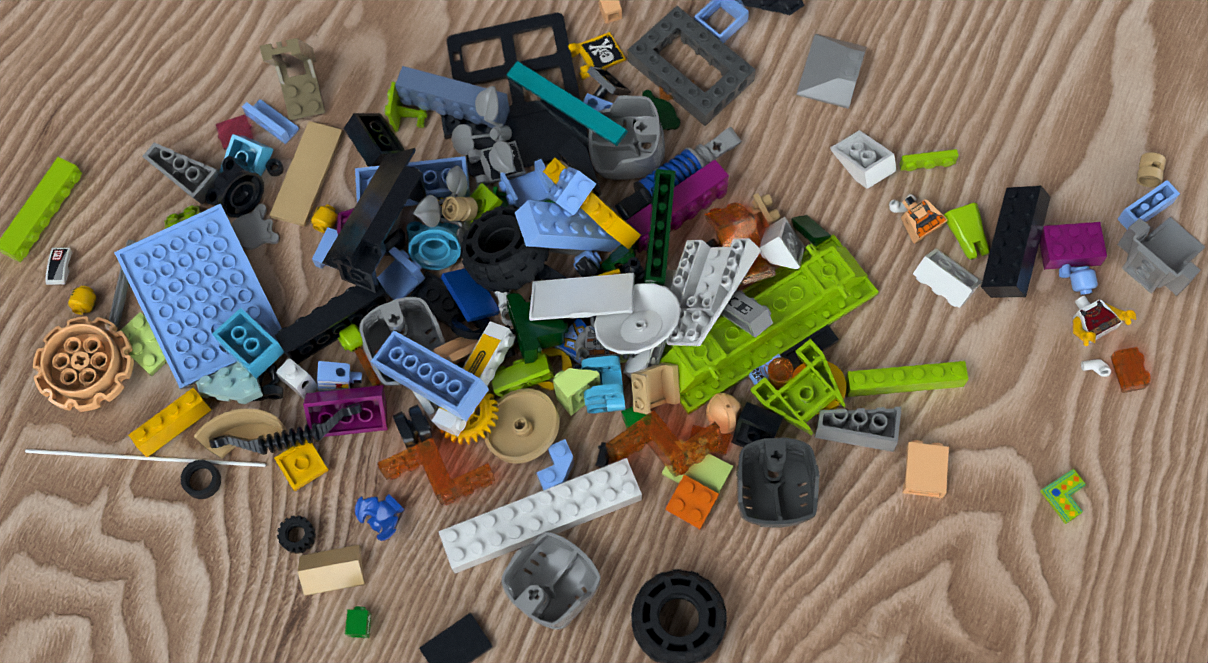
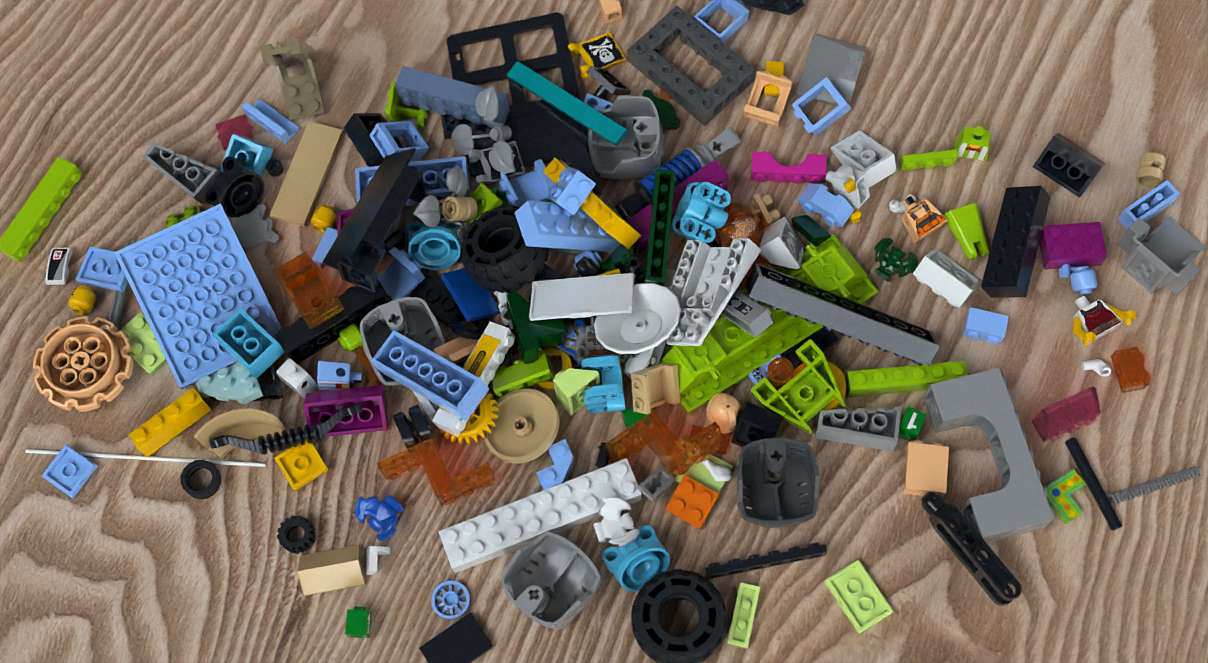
none -> light blue tile [42,444,98,498]
none -> light blue plate [76,247,128,293]
none -> clear orange bracket [274,251,345,330]
none -> white tile [366,546,390,575]
none -> light blue window [369,121,429,161]
none -> light blue wheel [431,581,470,620]
none -> white animal [593,497,639,547]
none -> medium azure piece [602,525,670,591]
none -> light grey slope [637,466,676,502]
none -> medium azure piece [671,182,731,243]
none -> white animal [702,458,732,482]
none -> black plate [705,542,827,579]
none -> yellowish green plate [727,582,760,649]
none -> light nougat panel [743,71,792,127]
none -> brick [745,263,940,366]
none -> dark pink arch [751,152,827,184]
none -> yellow tile [764,61,784,96]
none -> light blue window [791,77,851,136]
none -> light blue brick [798,183,854,227]
none -> yellowish green tile [824,559,894,634]
none -> white torso [826,165,870,224]
none -> dark green animal [874,238,918,282]
none -> green brick [899,407,926,441]
none -> black piece [921,492,1022,606]
none -> light grey arch [924,368,1054,543]
none -> lime torso [953,126,991,162]
none -> light blue brick [962,307,1009,344]
none -> clear pink slope [1032,386,1101,442]
none -> black slope [1033,133,1106,198]
none -> black axle [1065,437,1122,531]
none -> light grey piece [1108,466,1202,506]

